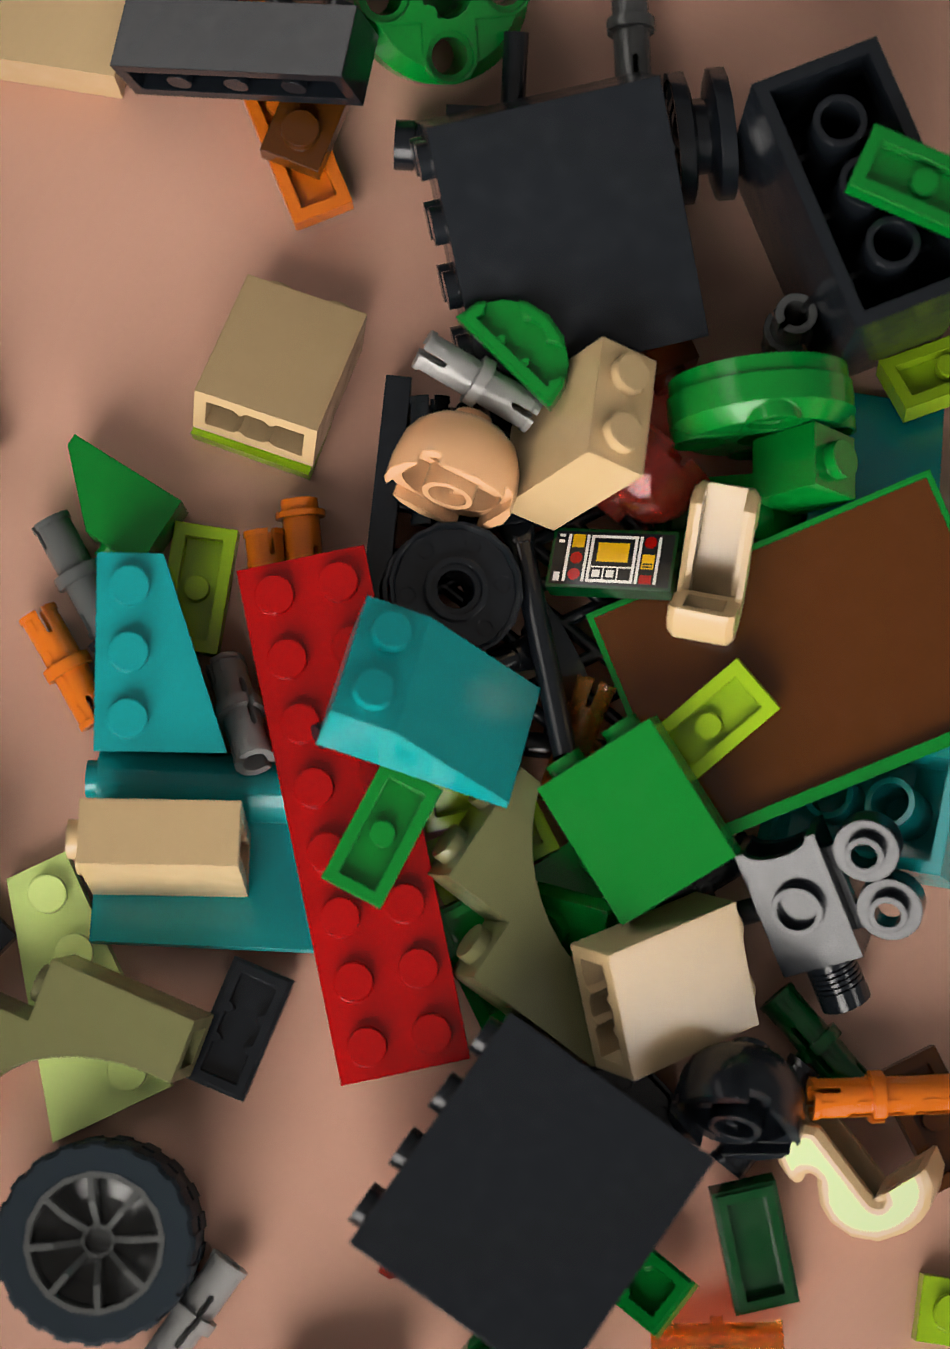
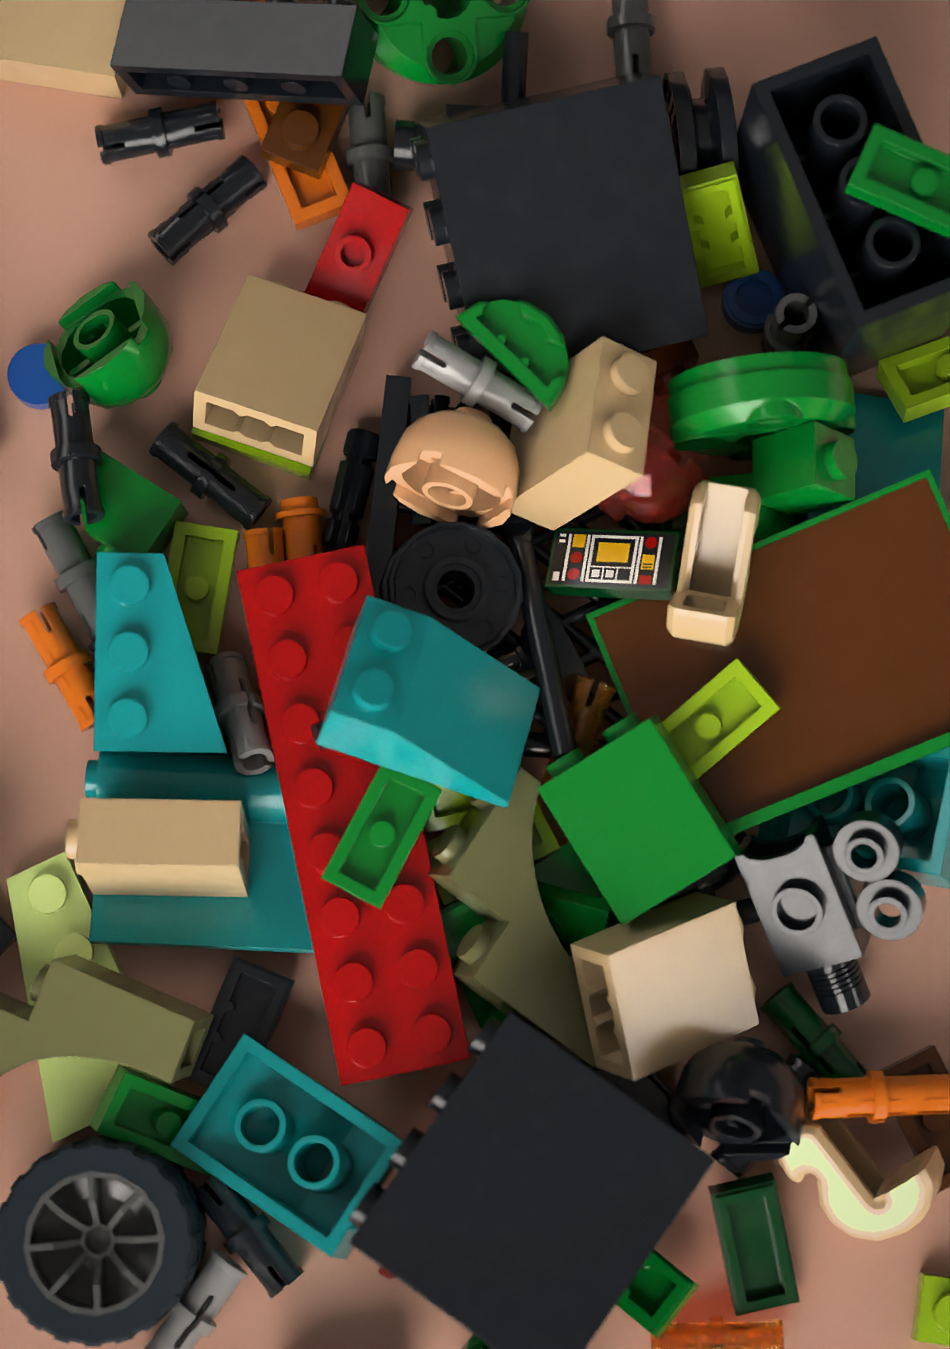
none -> blue tile [7,343,69,410]
none -> green cylinder [44,281,173,409]
none -> black pin [48,390,105,526]
none -> green plate [90,1064,212,1177]
none -> black pin [95,100,226,165]
none -> black pin [147,155,267,265]
none -> black pin [149,421,273,530]
none -> teal slope [170,1034,404,1259]
none -> black pin [194,1176,304,1299]
none -> red plate [304,181,413,313]
none -> black axle [321,428,379,550]
none -> dark grey pin [346,92,394,198]
none -> lime plate [679,161,760,289]
none -> blue tile [721,268,785,334]

